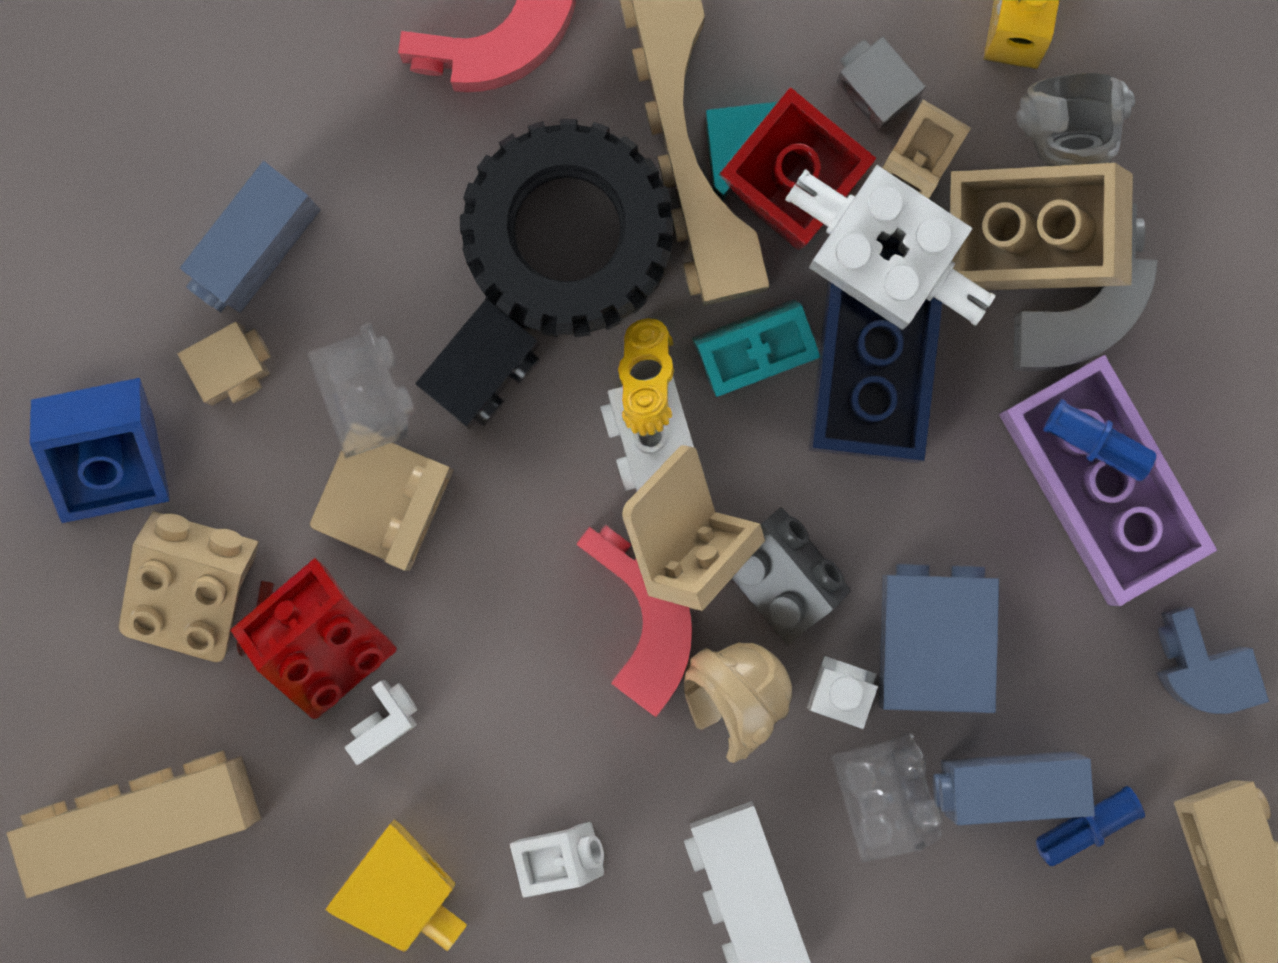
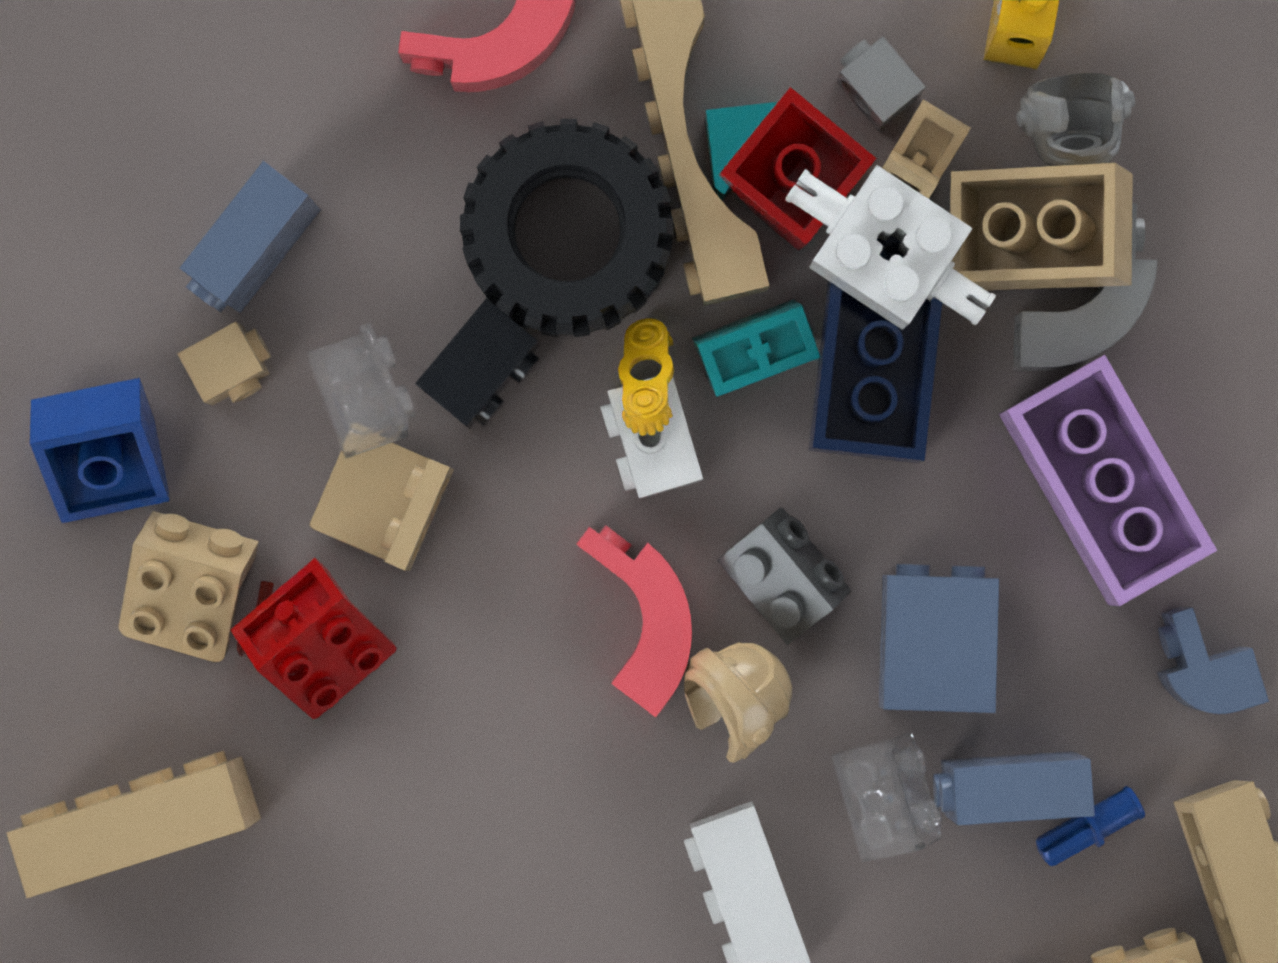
yellow torso [325,819,467,952] -> none
white bracket [344,680,418,765] -> none
white bracket [510,822,604,898] -> none
tan bracket [622,445,765,611] -> none
white brick [806,656,878,729] -> none
blue axle [1043,399,1157,481] -> none

